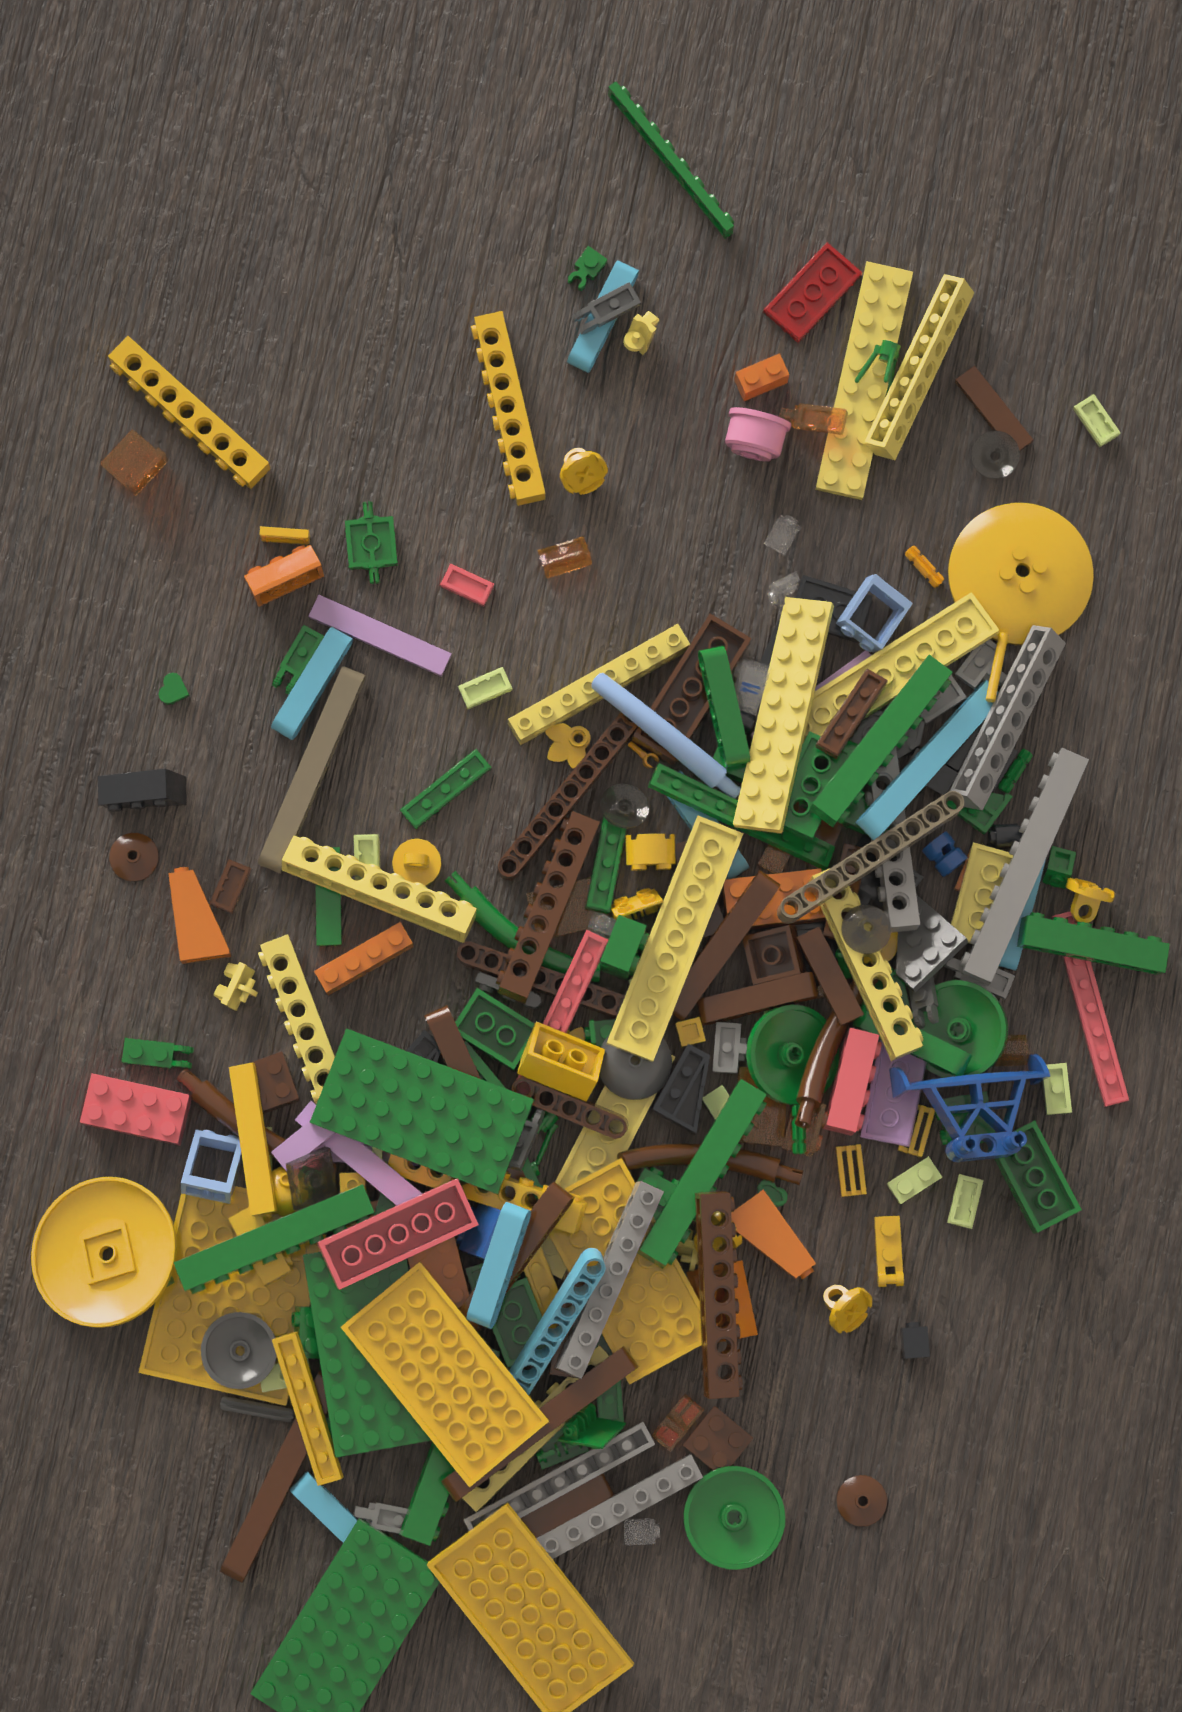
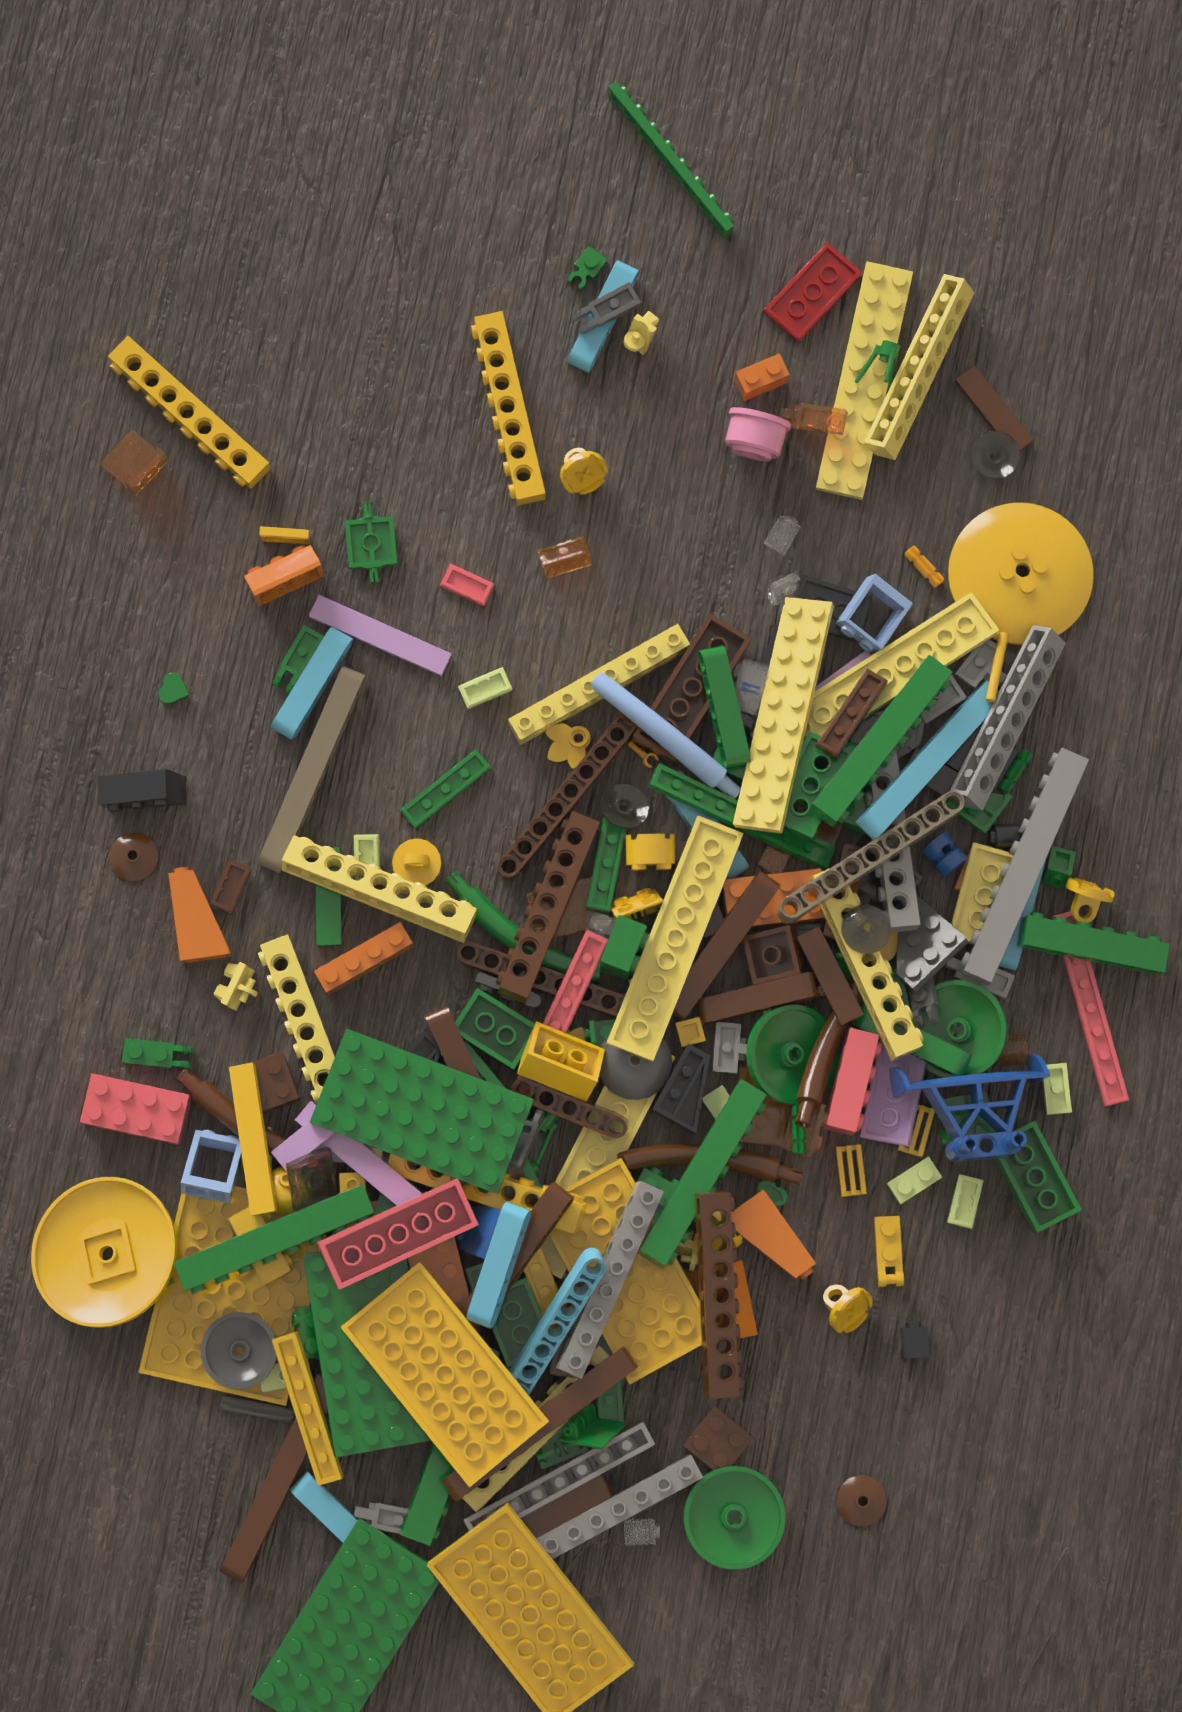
clear orange slope [651,1394,704,1452] -> none
yellowish green plate [1073,394,1121,448] -> none

